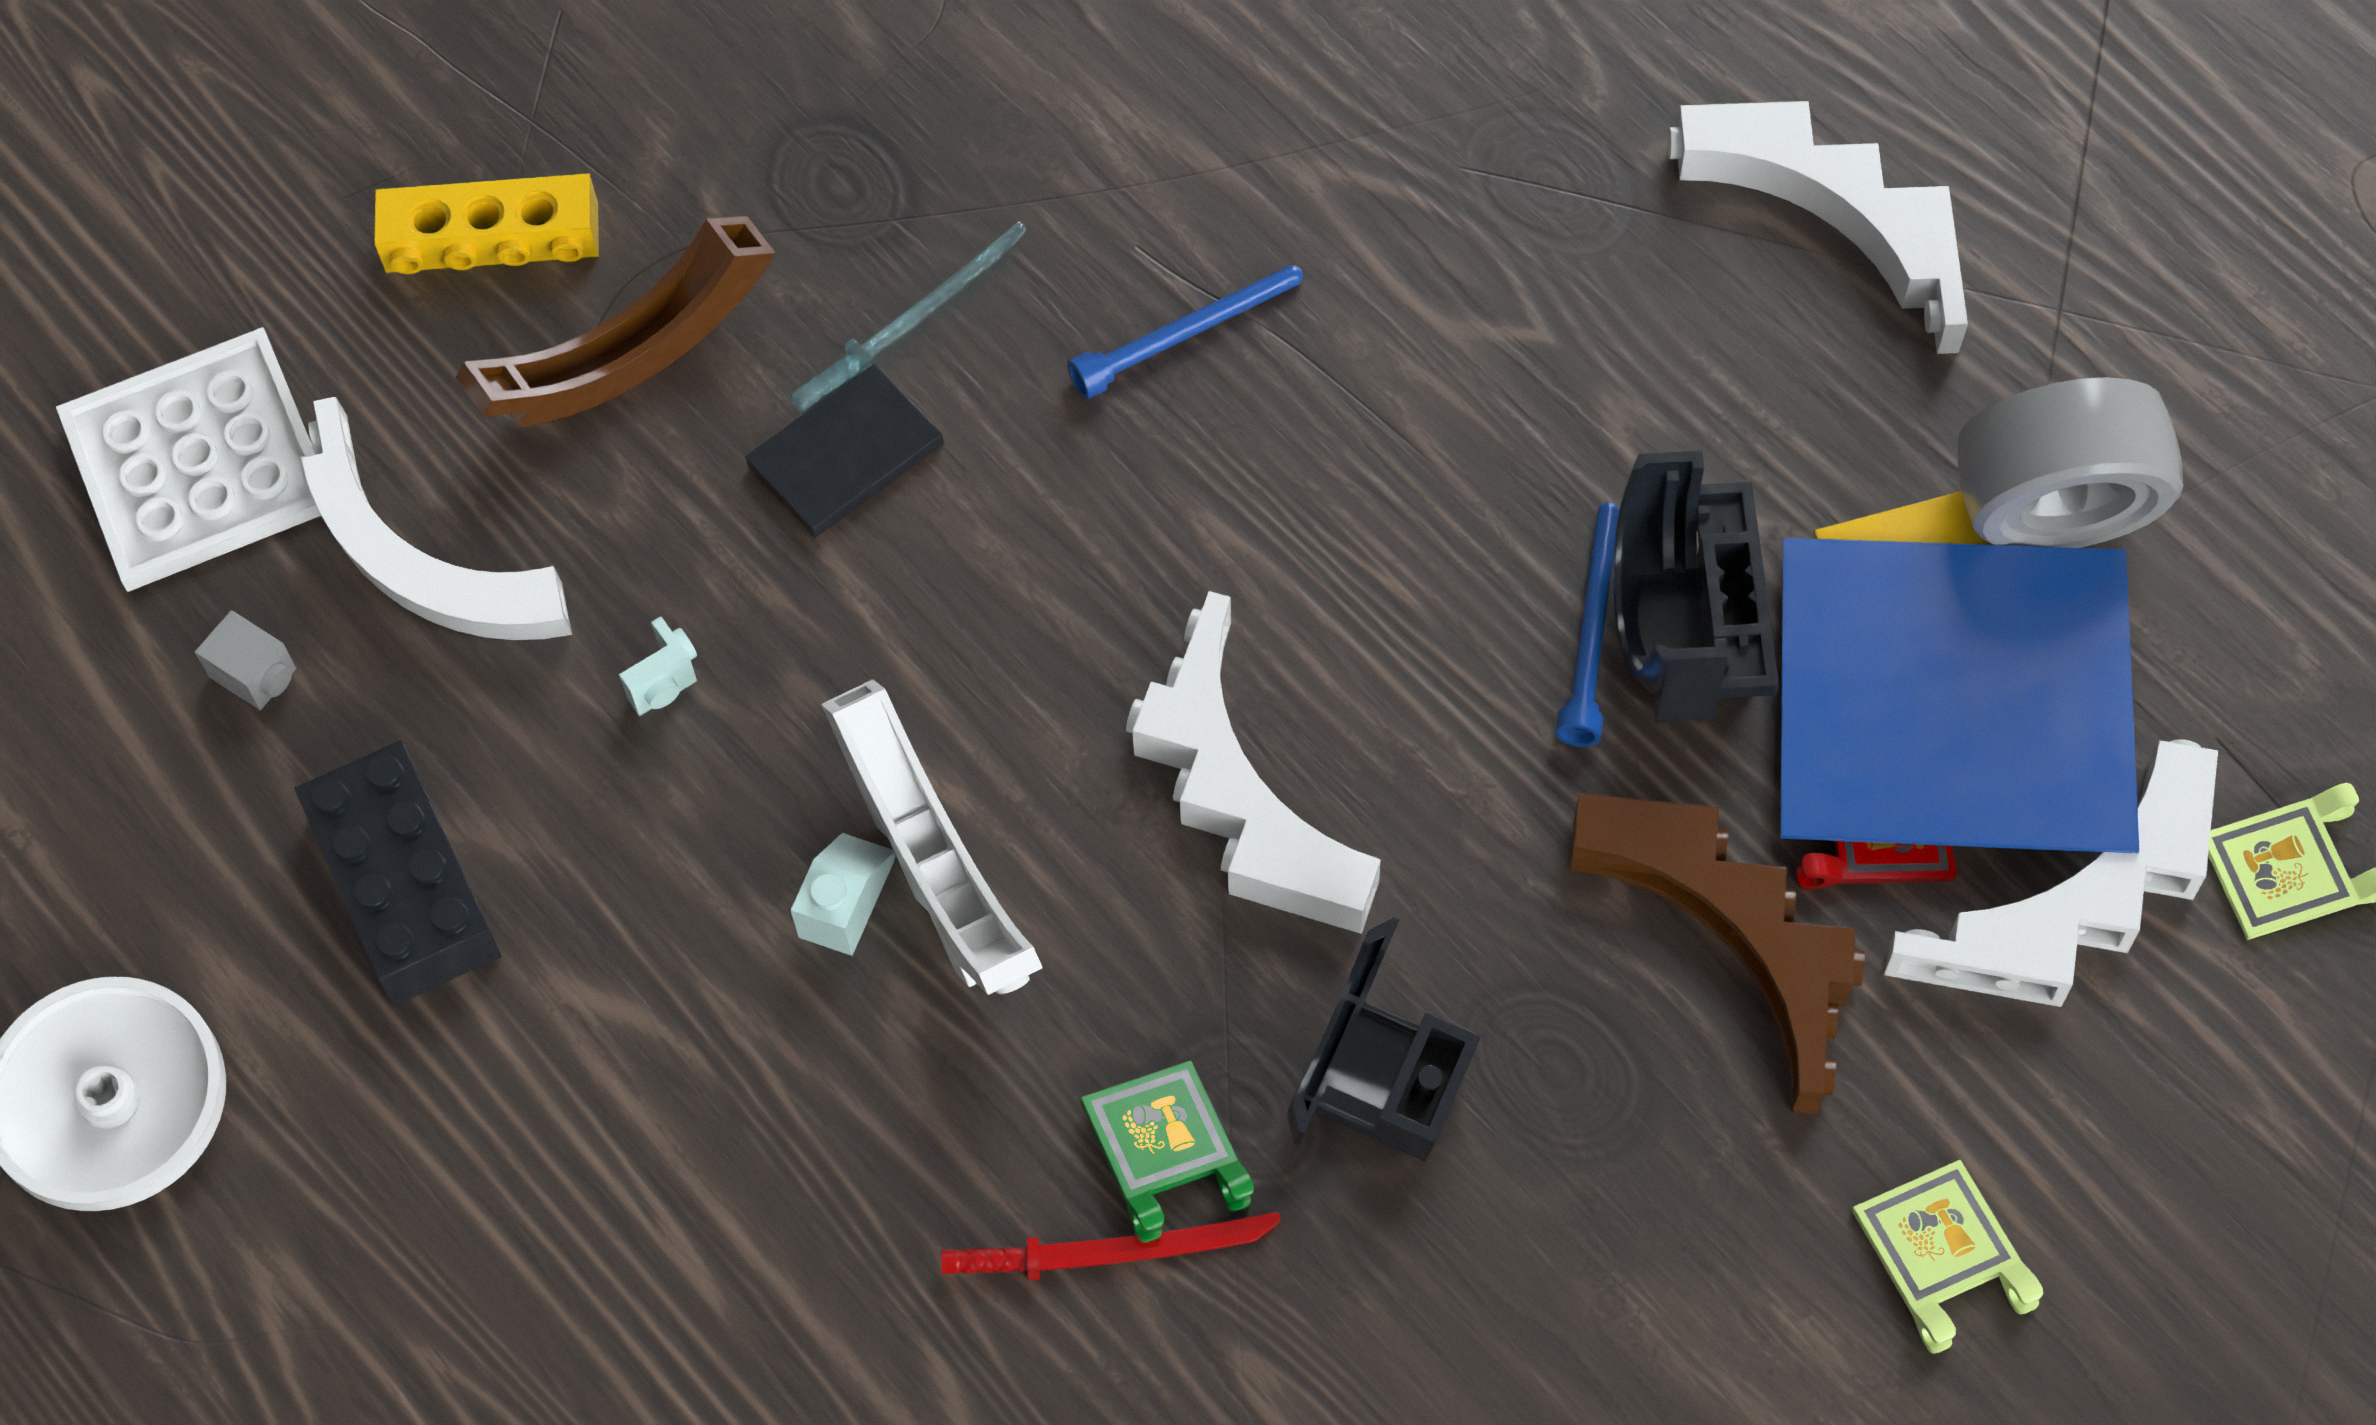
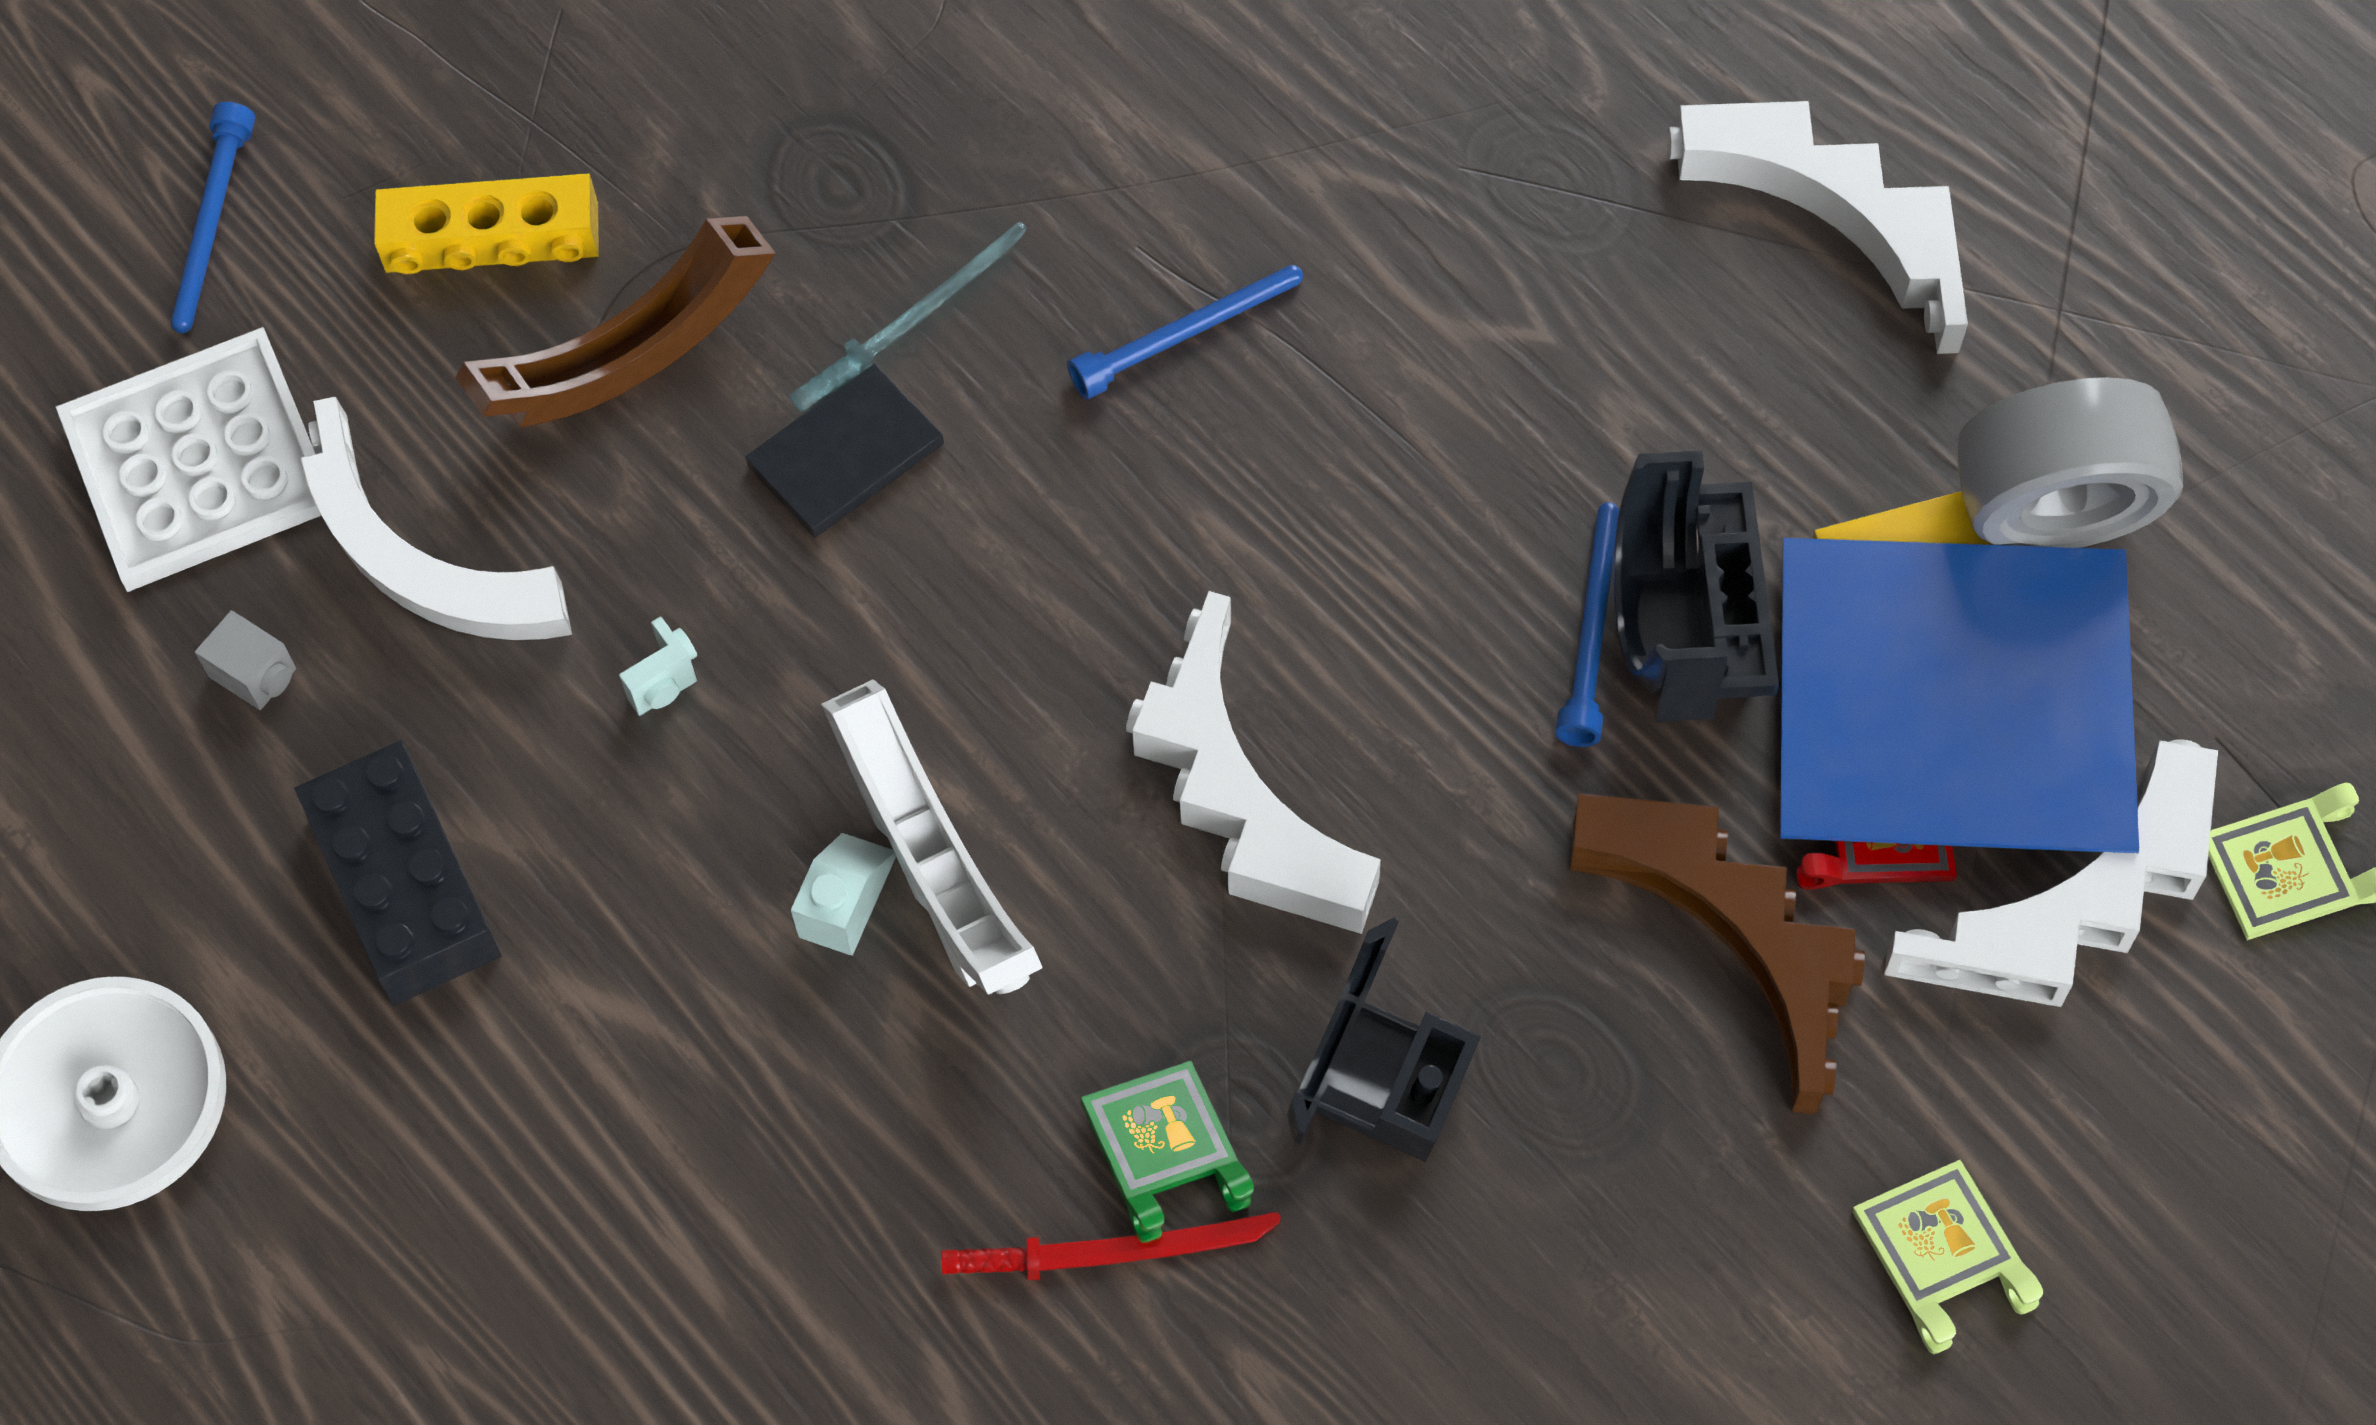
none -> blue piece [171,102,256,334]

